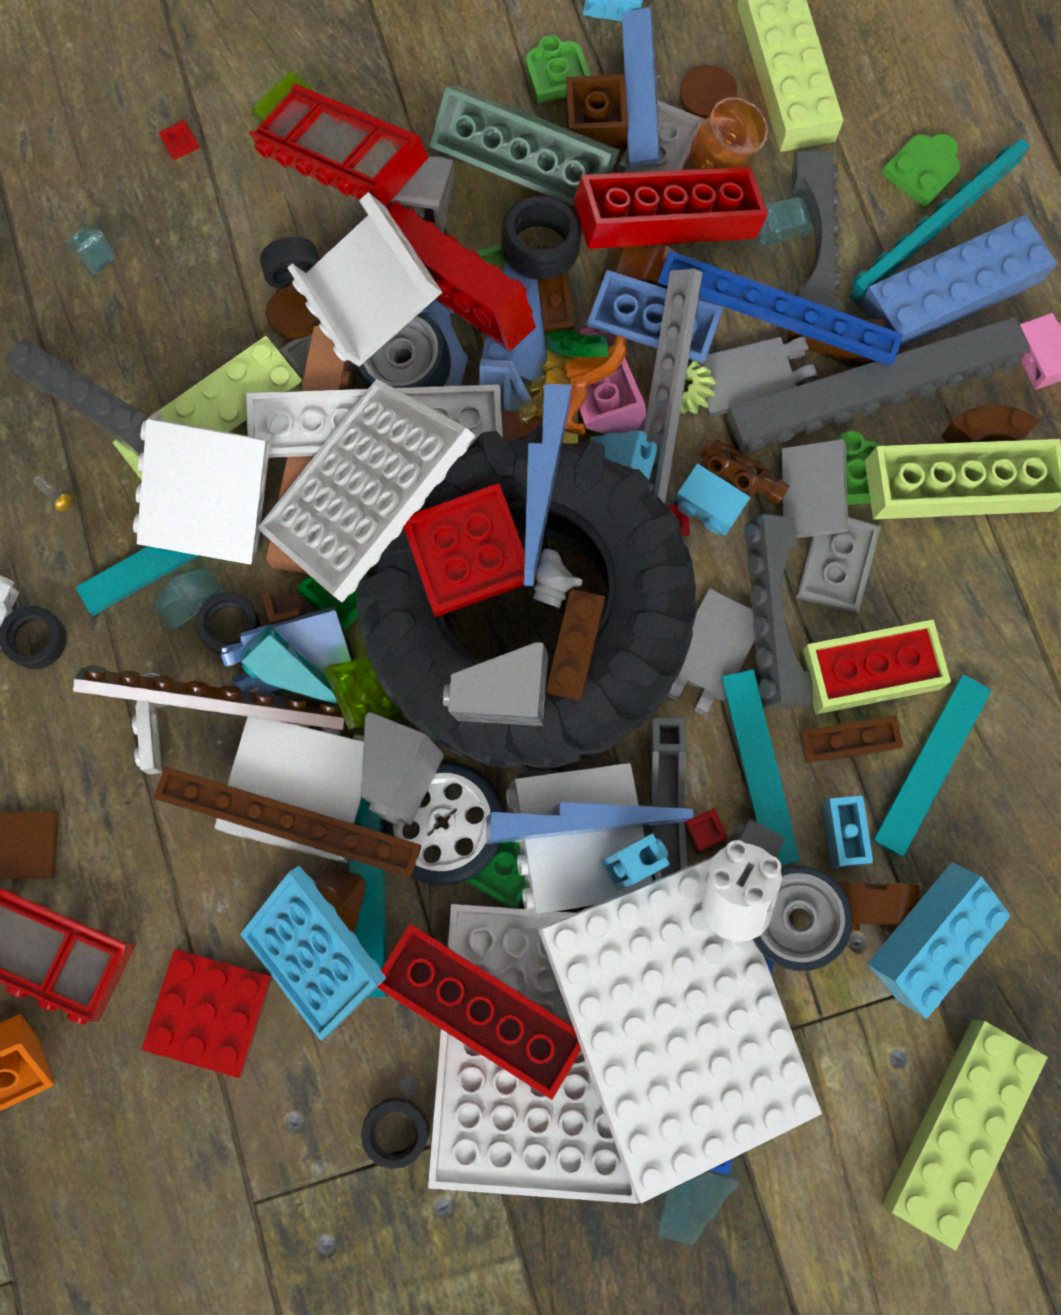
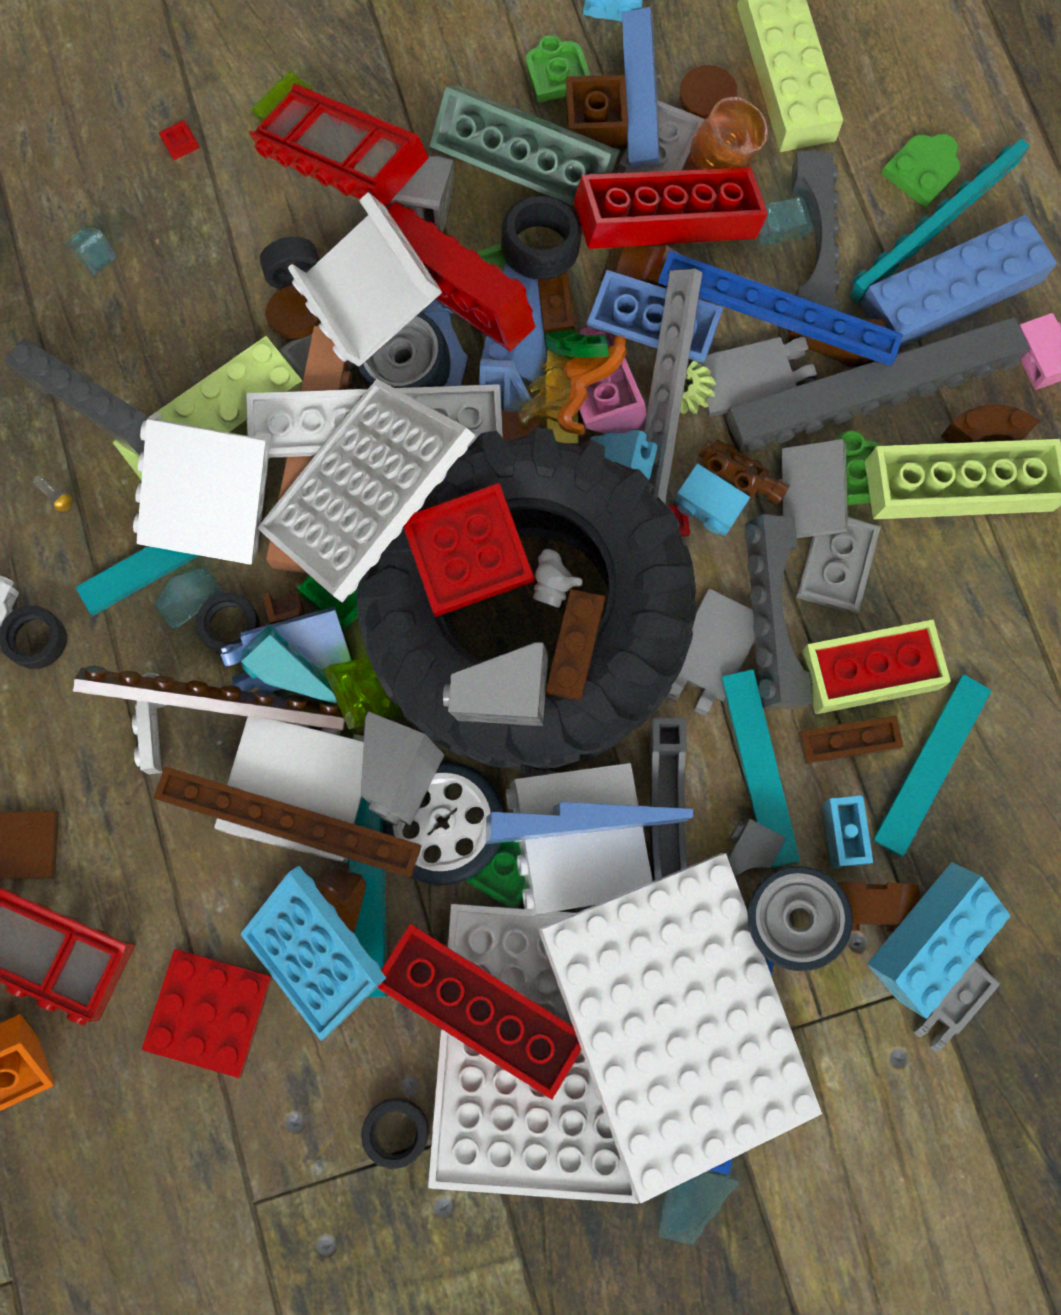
medium blue slope [524,384,572,586] -> none
medium azure brick [601,833,670,891] -> none
red tile [685,809,729,853] -> none
white cylinder [702,840,782,941] -> none
yellowish green brick [881,1020,1048,1251] -> none
none -> light grey hinge [913,960,1000,1053]

